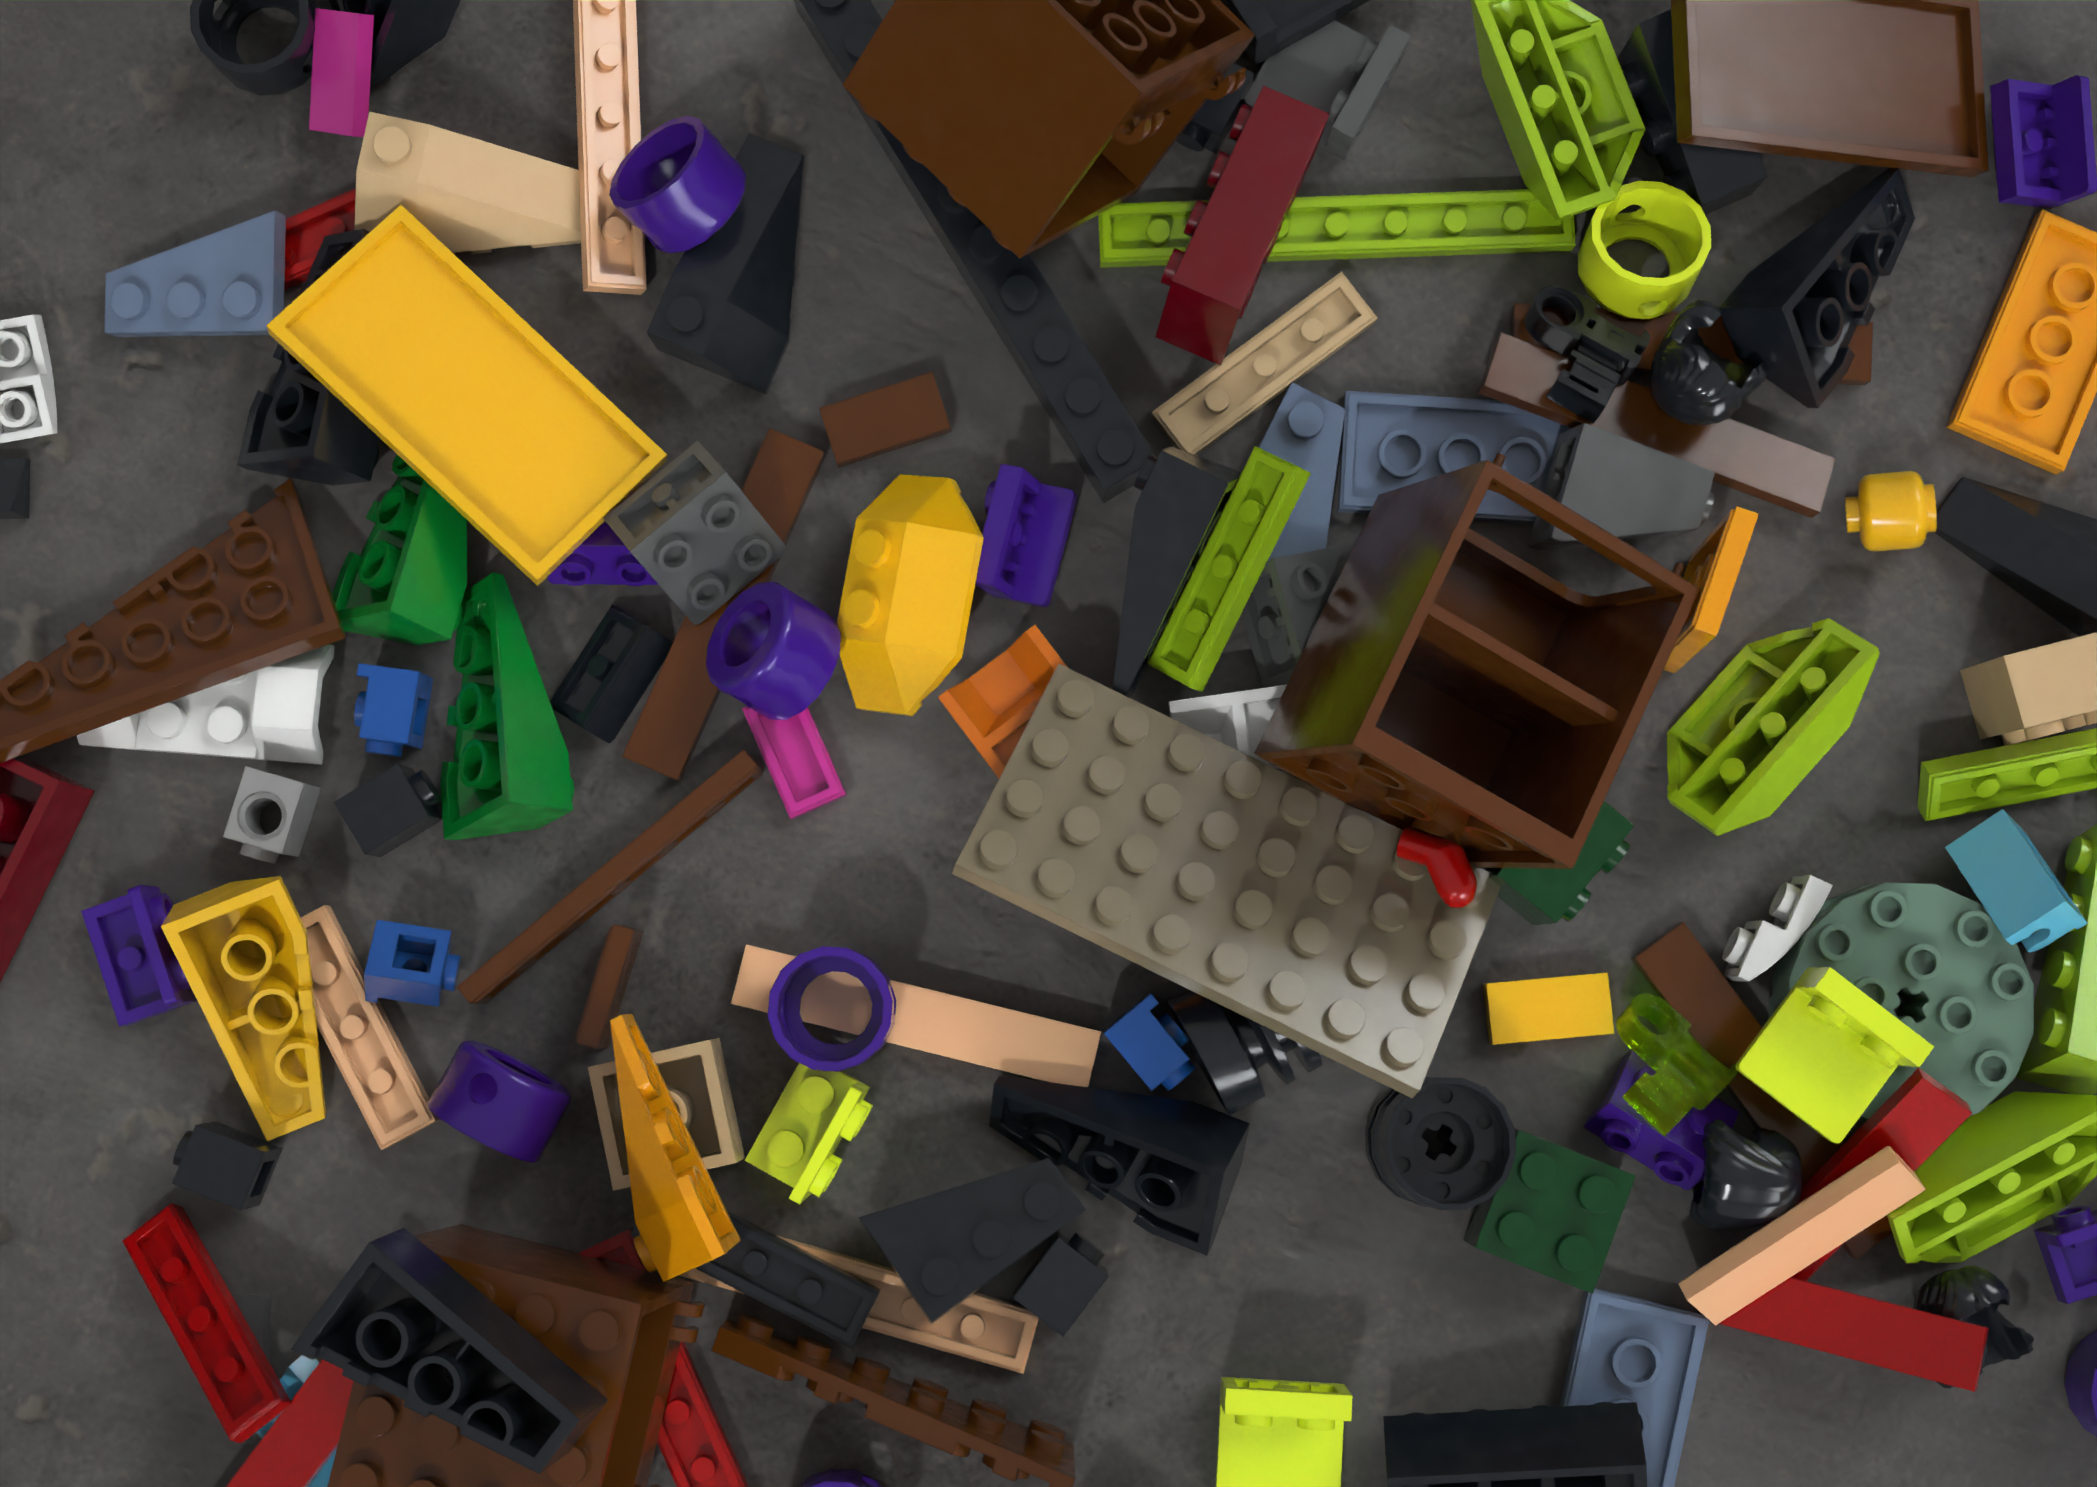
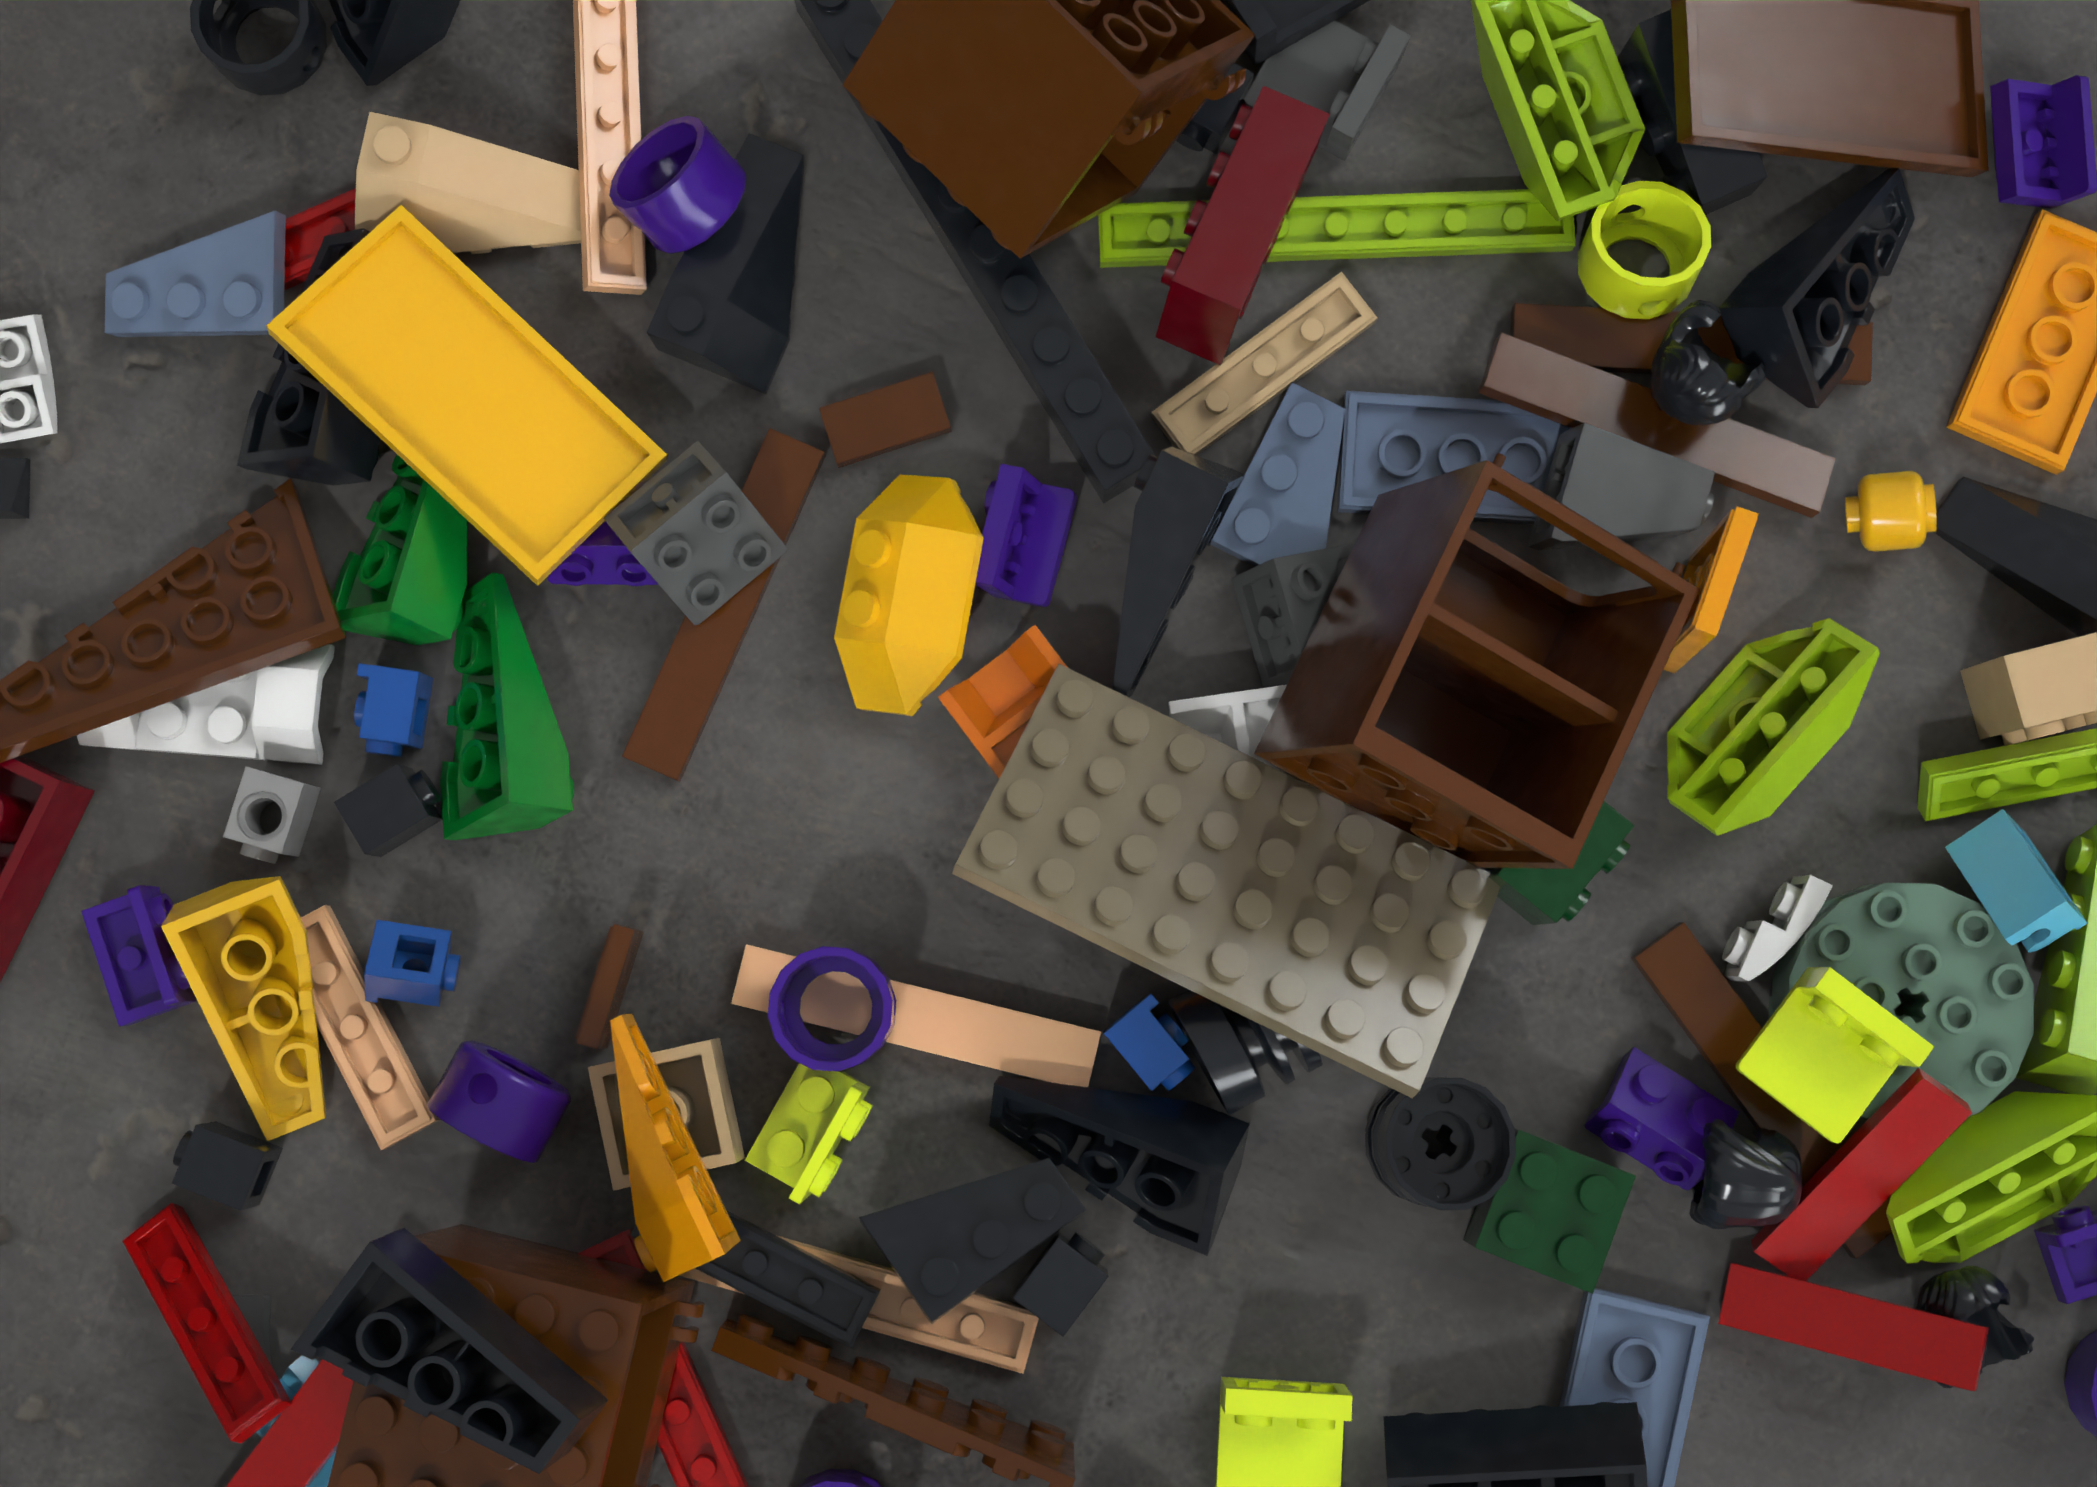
dark pink tile [309,8,374,137] -> none
reddish brown tile [457,749,764,1004] -> none
black slope [550,605,673,743] -> none
dark purple piece [705,582,841,720] -> none
dark pink tile [742,706,847,820] -> none
lime tile [1147,446,1311,692] -> none
red arm [1397,828,1477,908] -> none
yellow tile [1483,973,1614,1045] -> none
black piece [1524,285,1651,423] -> none
clear neon green piece [1616,993,1738,1137] -> none
light nougat tile [1678,1146,1926,1326] -> none

